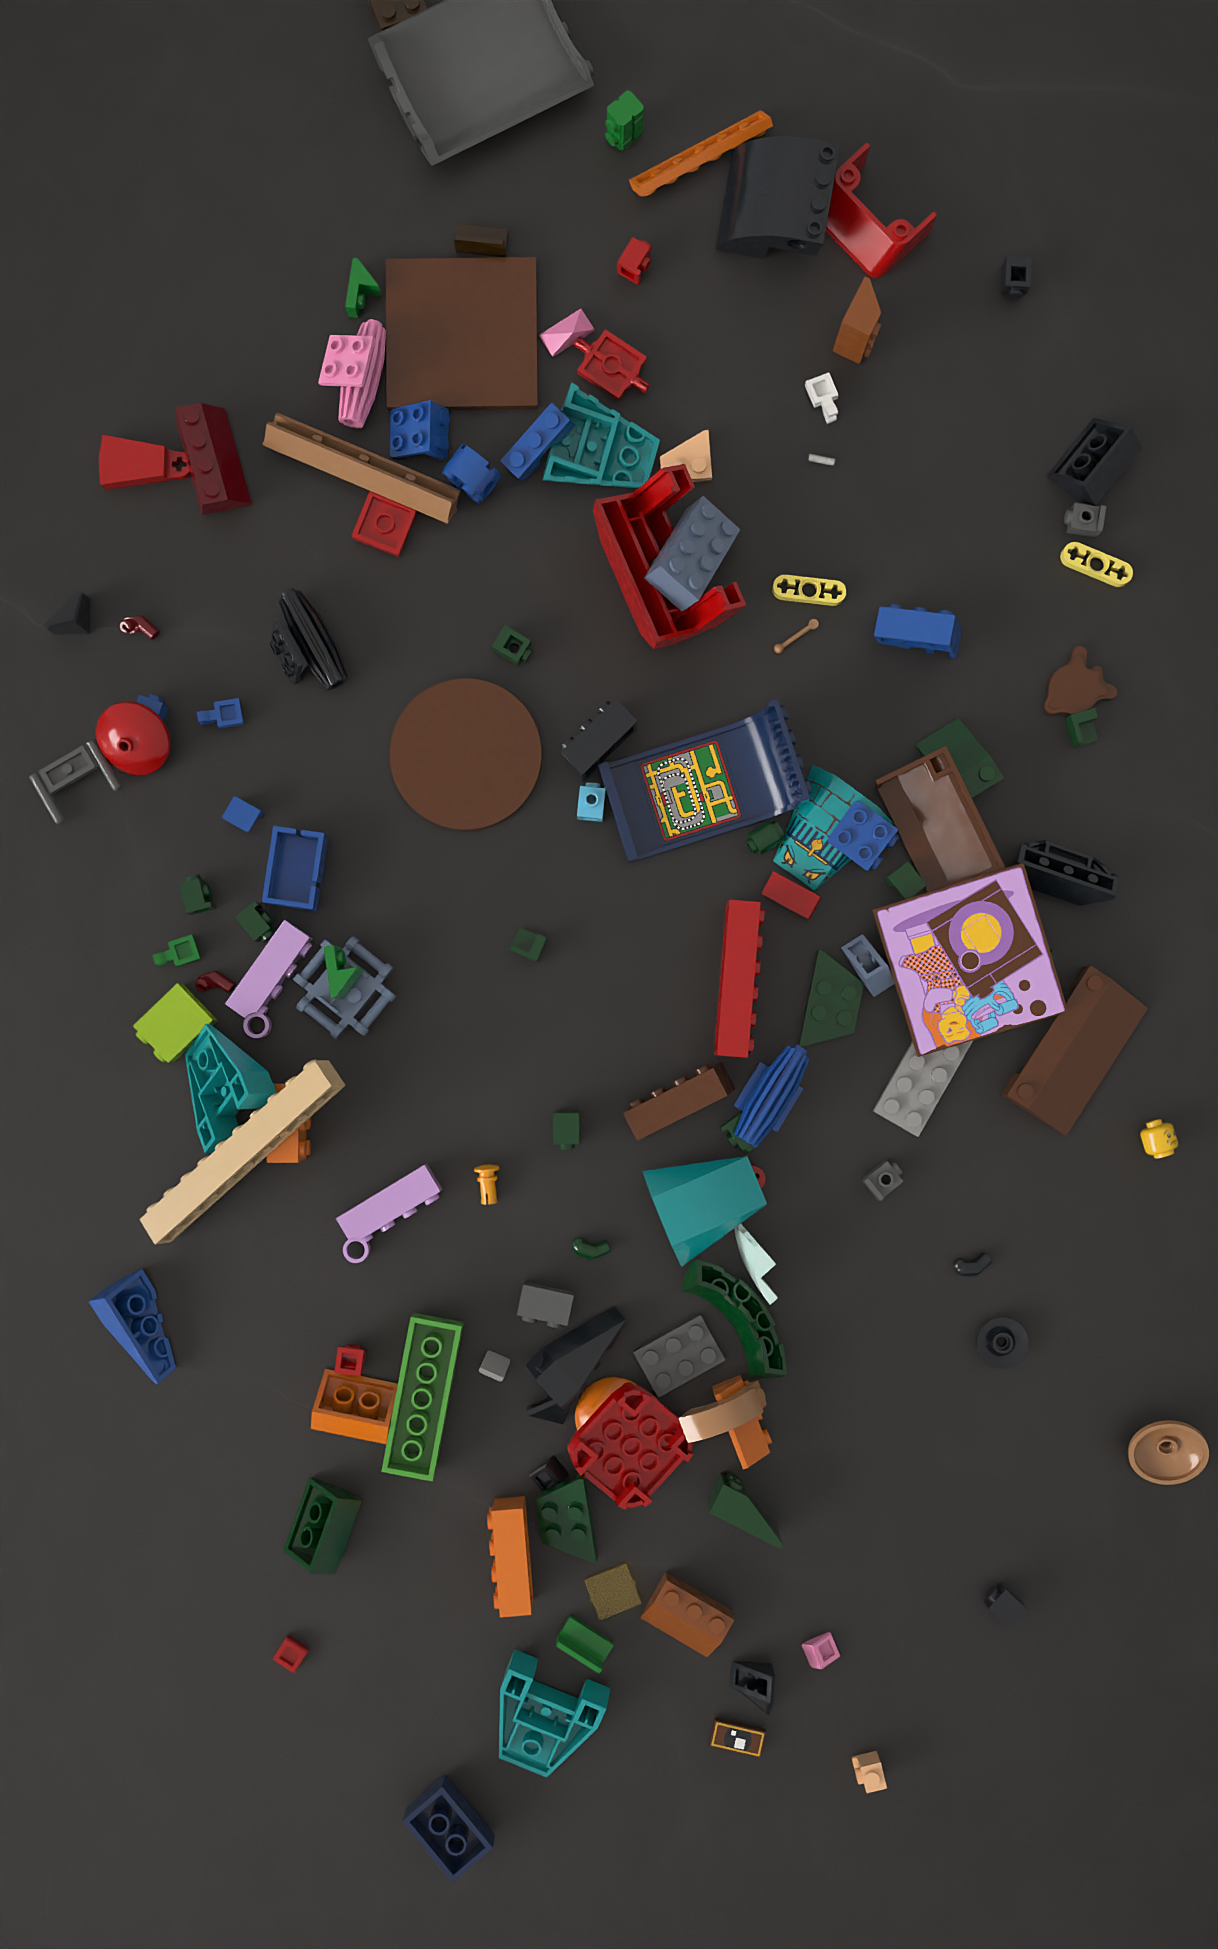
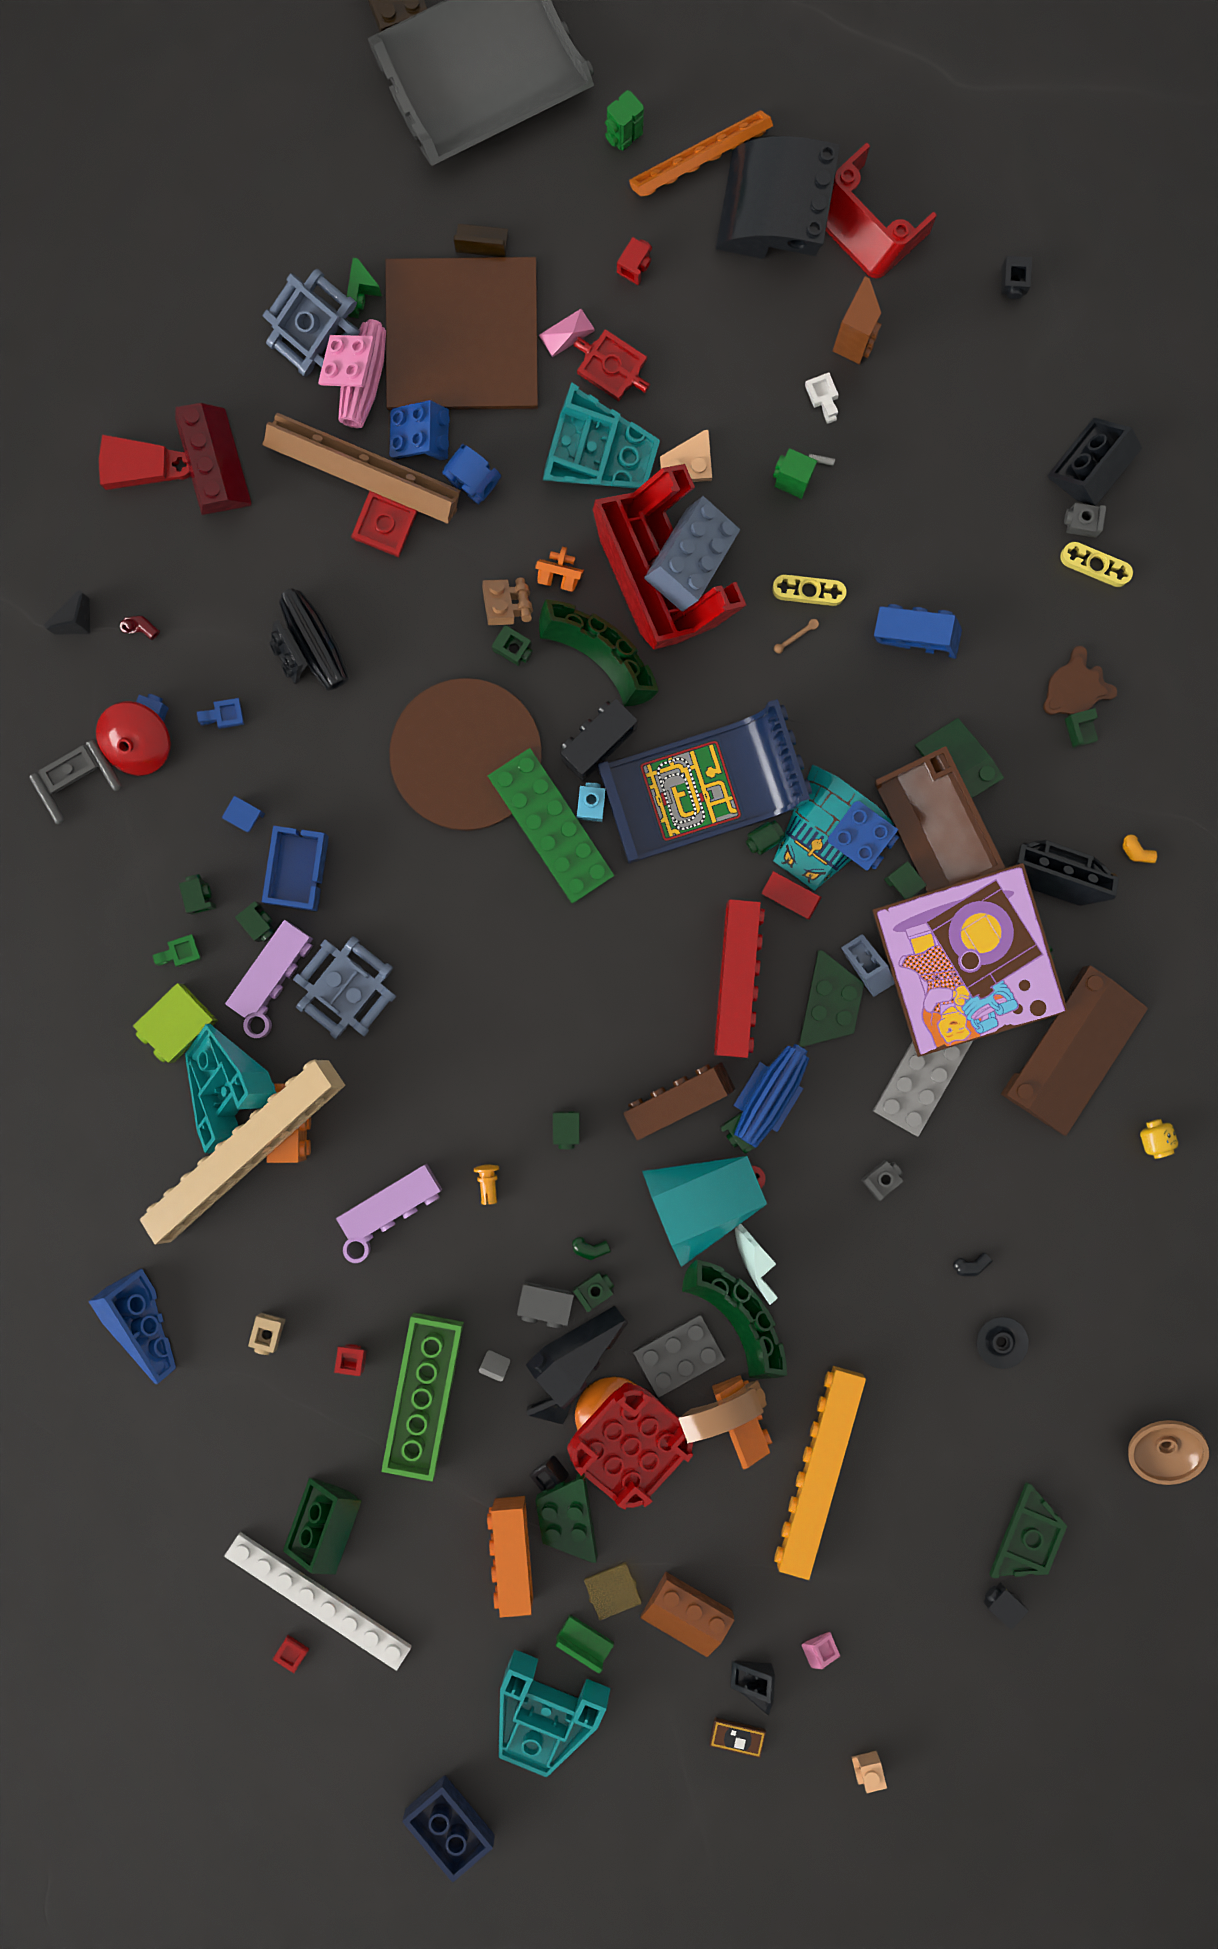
dark red arm [195,971,236,993] -> none
orange slope [311,1369,398,1444] -> none
green slope [324,945,364,1000] -> none
blue arch [500,403,575,482] -> none
dark green panel [509,928,548,962] -> none
dark green slope [707,1473,782,1549] -> none
none -> white plate [224,1532,412,1671]
none -> tan brick [248,1313,286,1355]
none -> sand blue brick [263,269,360,377]
none -> medium nougat plate [482,577,533,625]
none -> green plate [487,748,615,904]
none -> orange hips [535,546,584,592]
none -> dark green brick [539,599,659,707]
none -> dark green brick [573,1271,615,1312]
none -> green brick [773,448,817,499]
none -> light orange brick [774,1366,866,1580]
none -> dark green wing [989,1482,1067,1578]
none -> light orange arm [1123,834,1157,863]

